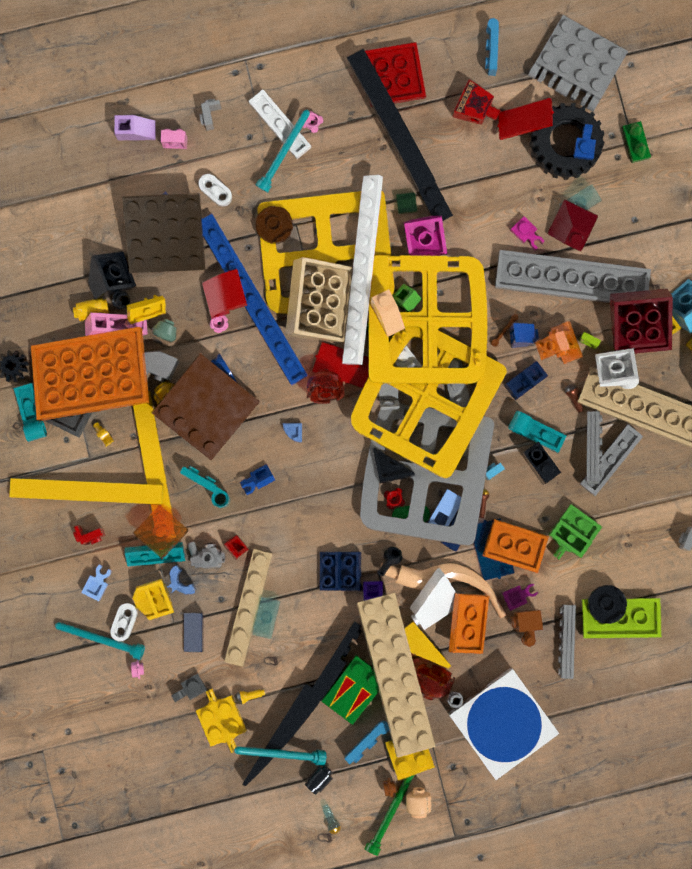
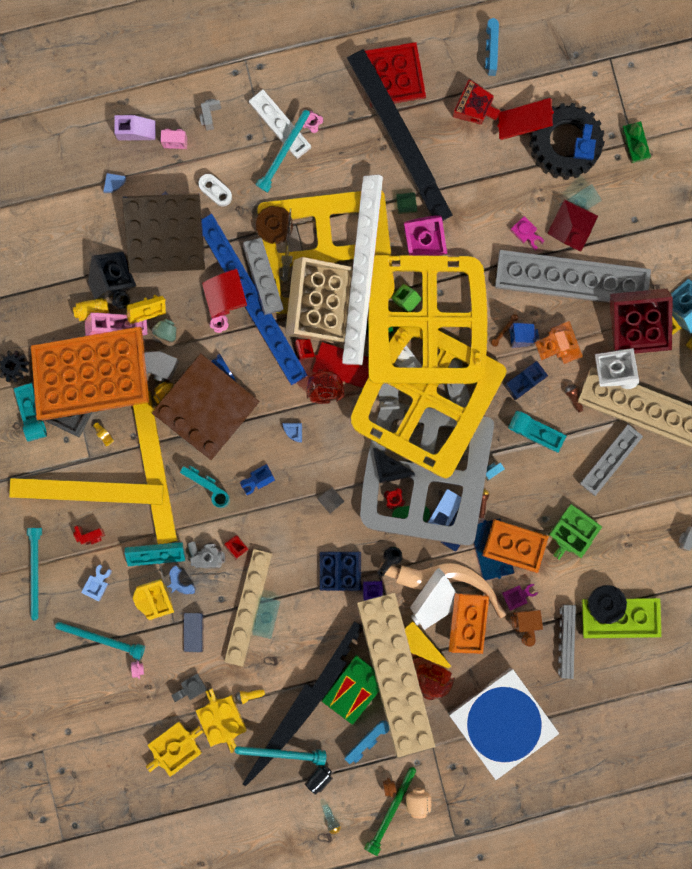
white plate [111,603,138,641] -> none
clear orange plate [133,505,189,559] -> none
light nougat slope [371,290,405,337] -> none
yellow plate [385,740,435,781] -> none
light grey pin [447,692,463,708] -> none
black slope [523,441,561,485] -> none
light grey hinge [528,15,628,112] -> none
lime tile [578,332,601,349] -> none
light grey piece [587,411,603,484] -> none
none -> teal piece [27,528,42,621]
none -> medium blue tile [103,173,126,193]
none -> yellow plate [146,721,204,777]
none -> light grey plate [243,238,283,315]
none -> clear smoke sword [280,208,293,283]
none -> red slope [294,339,315,361]
none -> flat silver slope [318,487,344,514]

